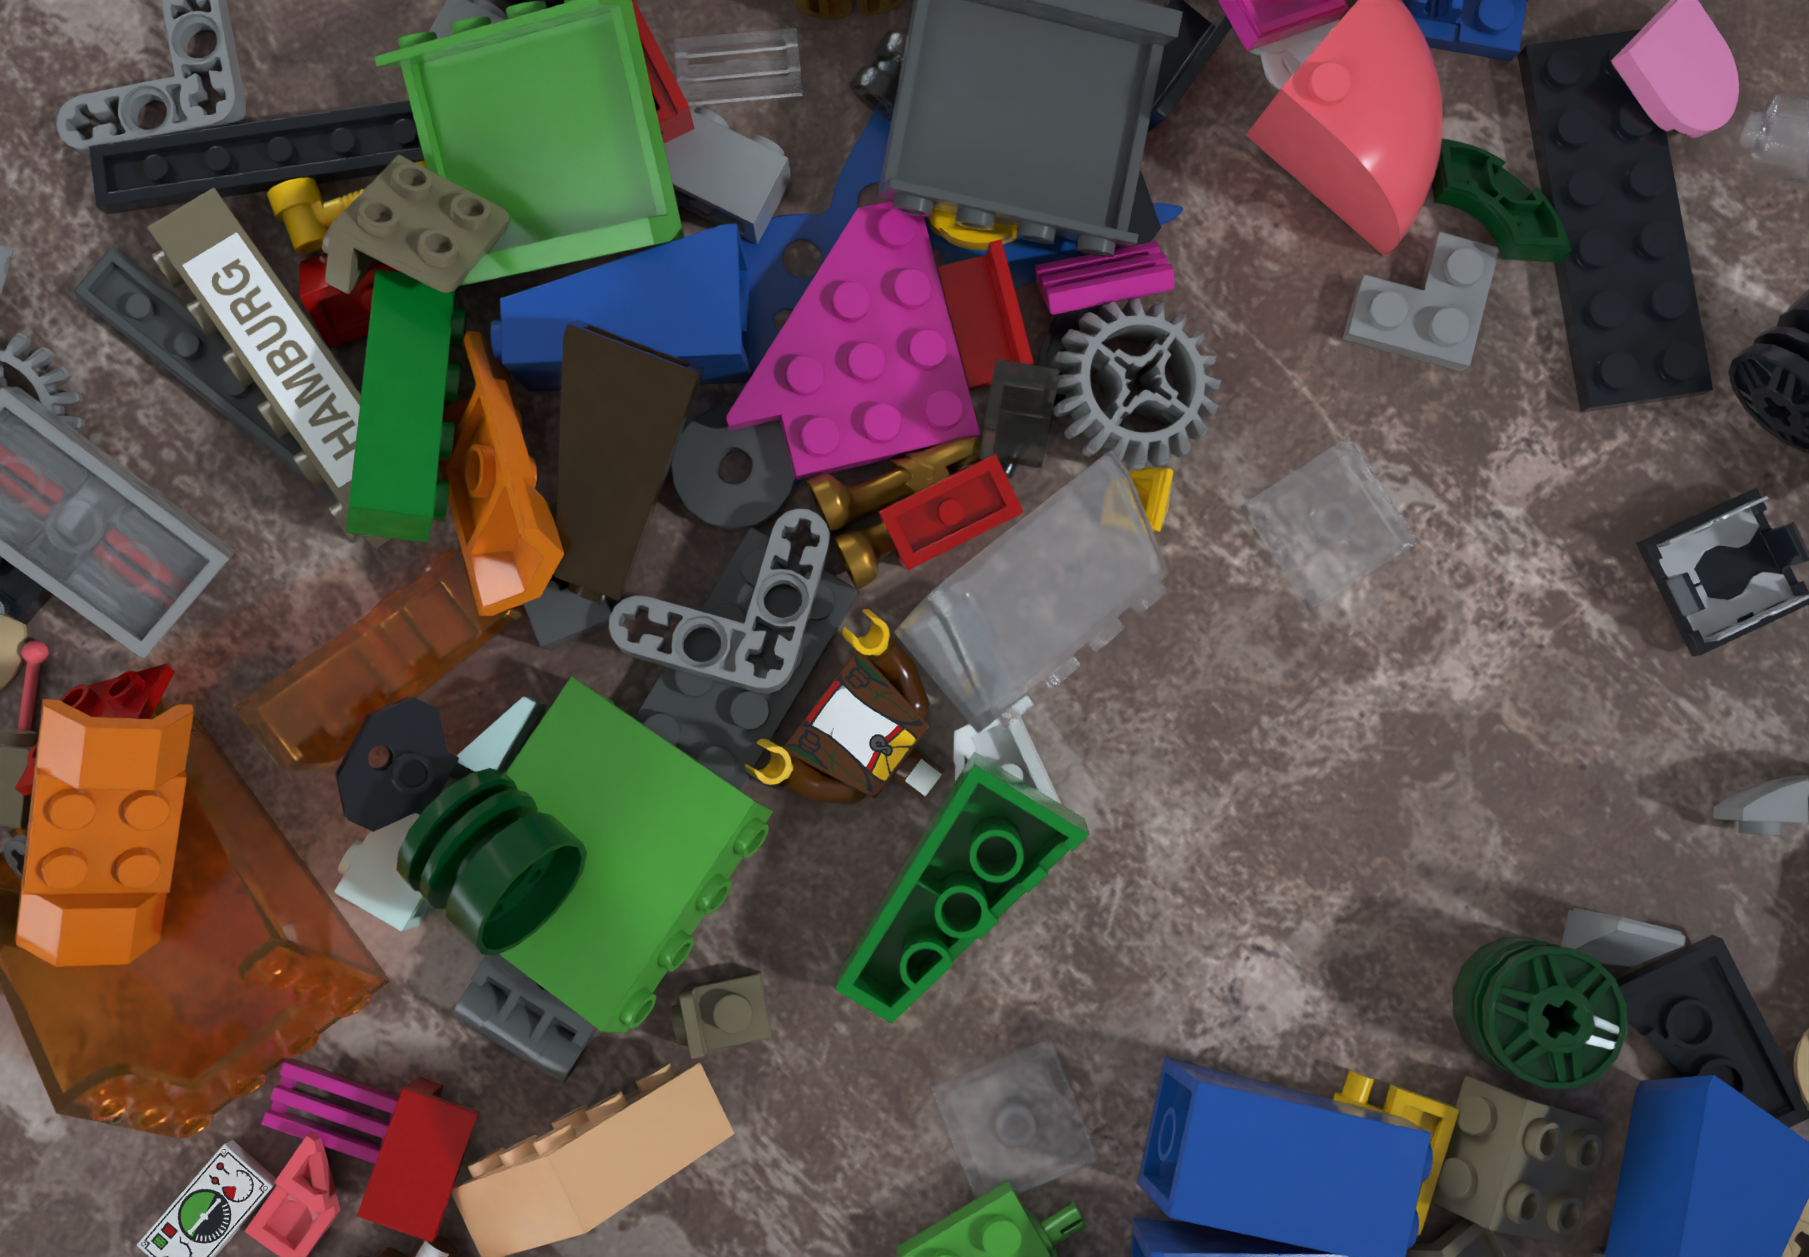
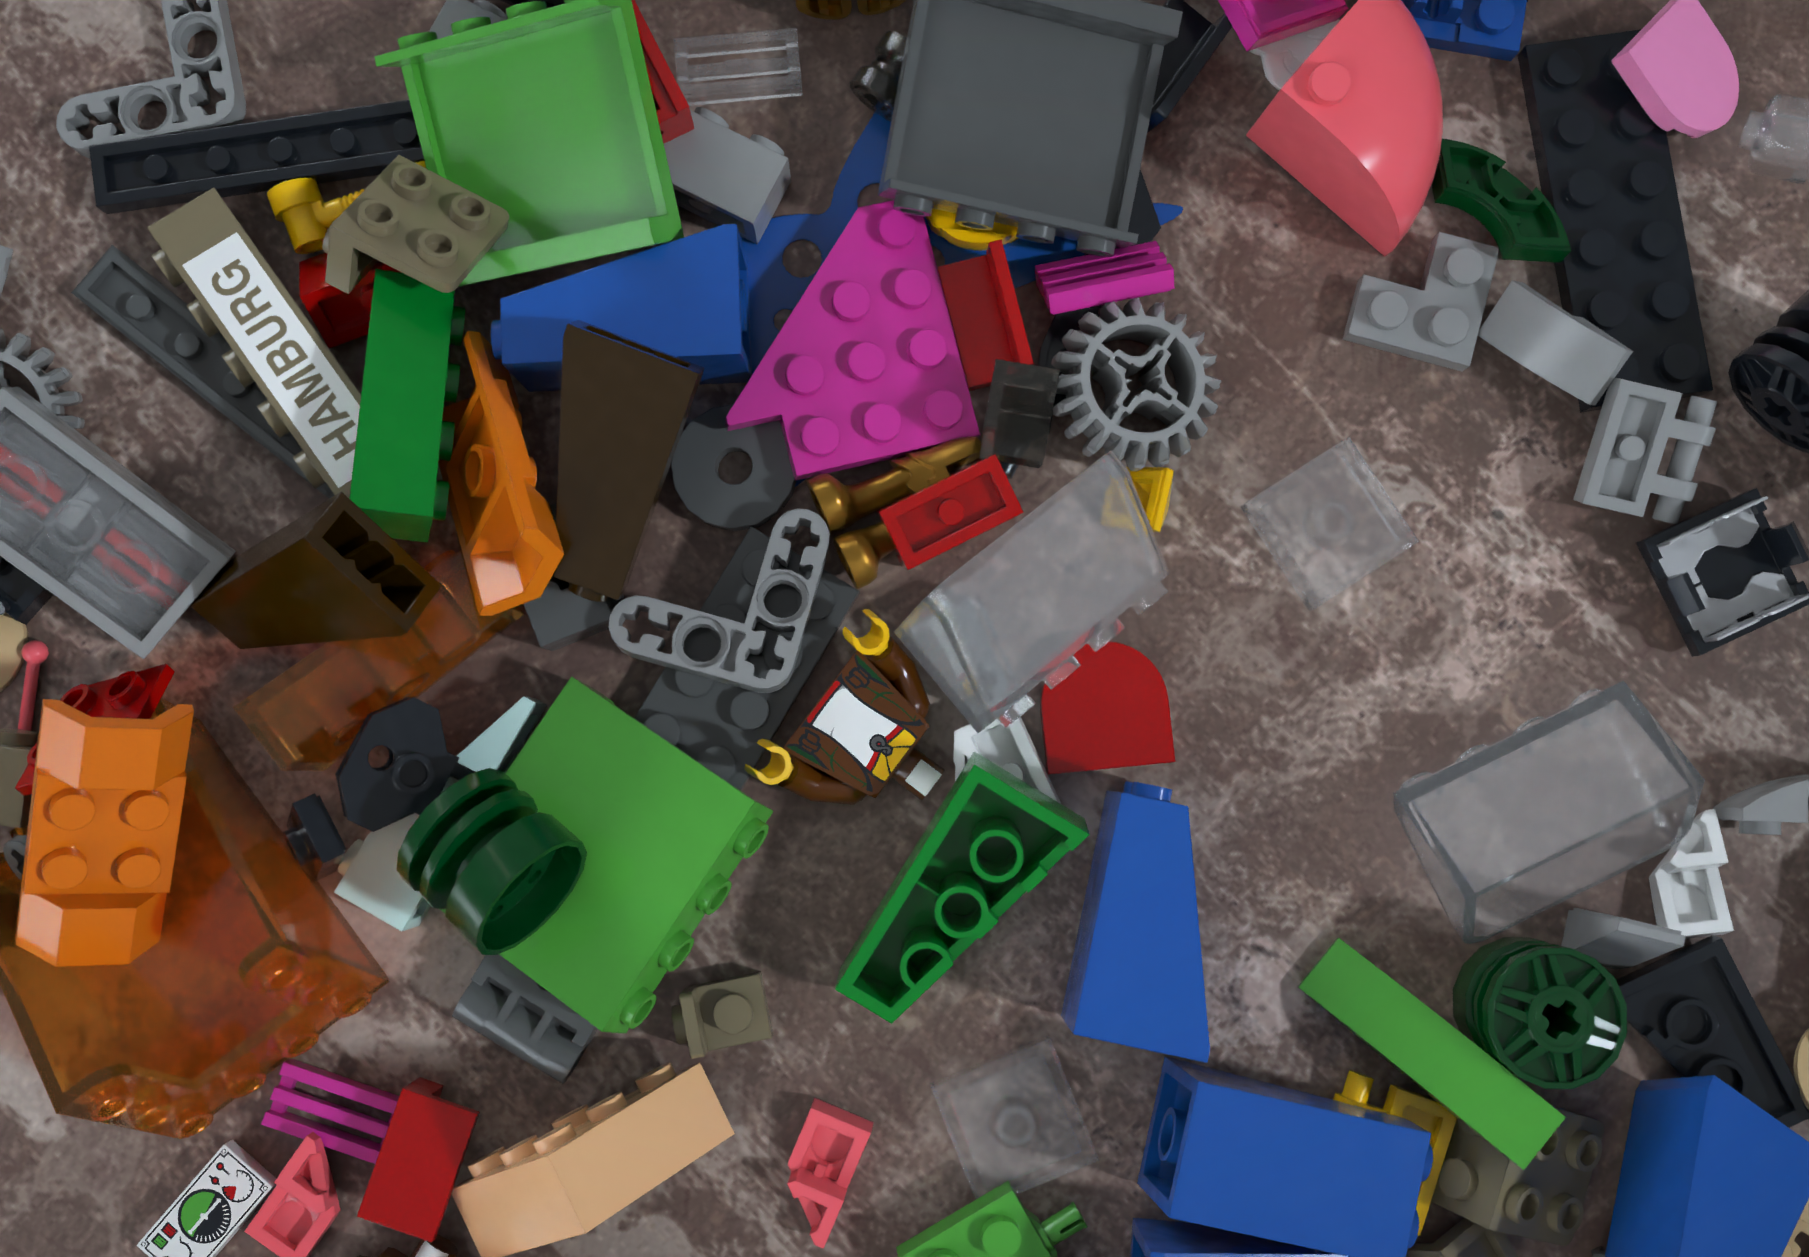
none -> dark brown slope [190,491,442,649]
none -> black plate [283,793,346,881]
none -> coral slope [787,1098,874,1249]
none -> red tile [1040,641,1175,775]
none -> blue slope [1061,781,1210,1063]
none -> bright green slope [1298,938,1566,1170]
none -> clear windscreen [1393,680,1705,944]
none -> light grey slope [1478,280,1633,405]
none -> light grey plate [1573,378,1718,524]
none -> white slope [1649,809,1734,939]

